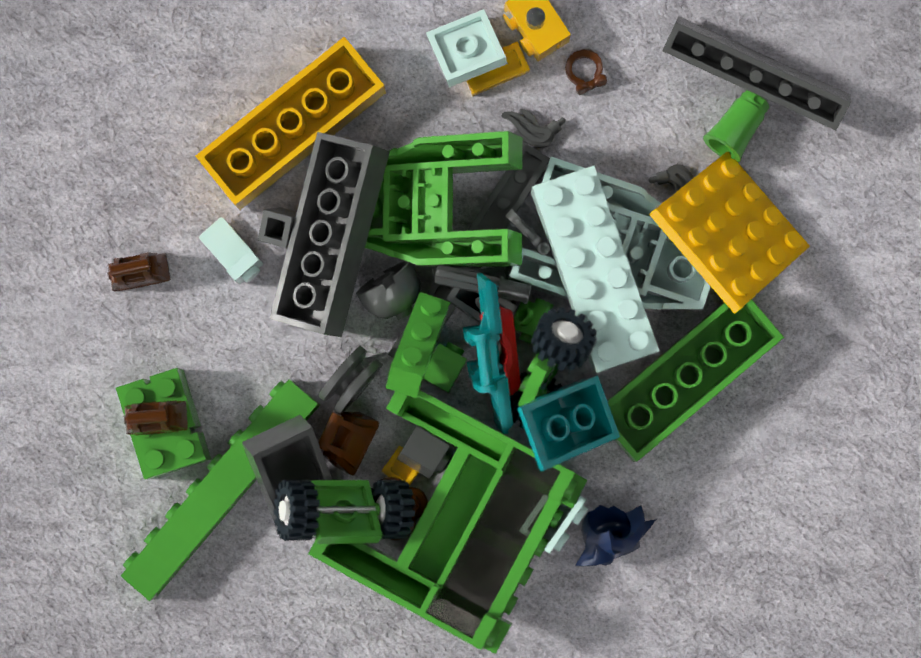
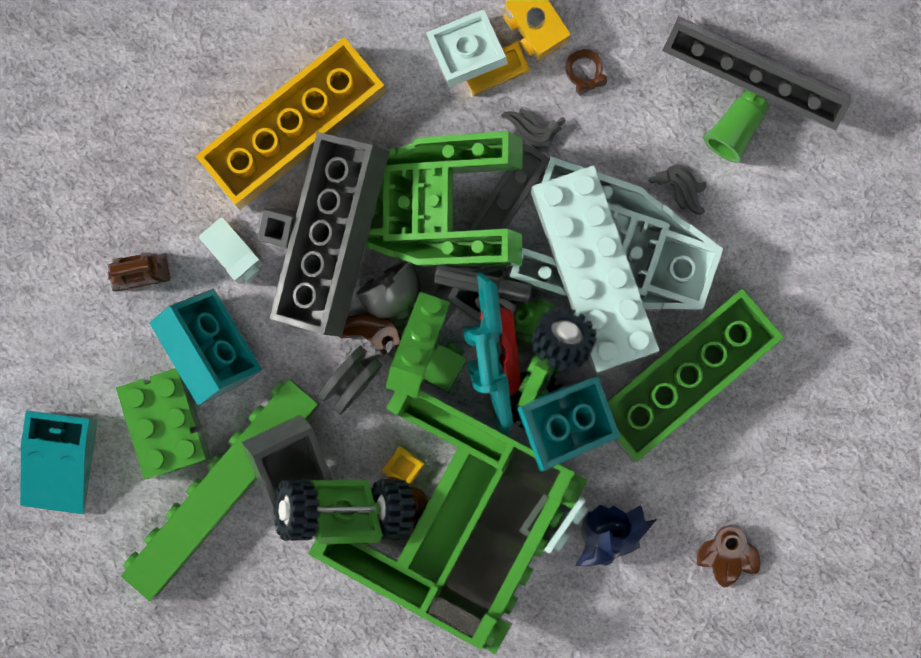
reddish brown piece [123,400,188,435] -> none
reddish brown piece [318,412,380,476] -> none
dark grey brick [397,426,450,479] -> none
dark grey piece [505,209,550,255] -> none
yellow plate [649,151,810,314] -> none
none -> teal slope [20,411,98,514]
none -> teal brick [149,288,262,406]
none -> reddish brown piece [339,313,402,355]
none -> reddish brown plate [697,525,760,588]

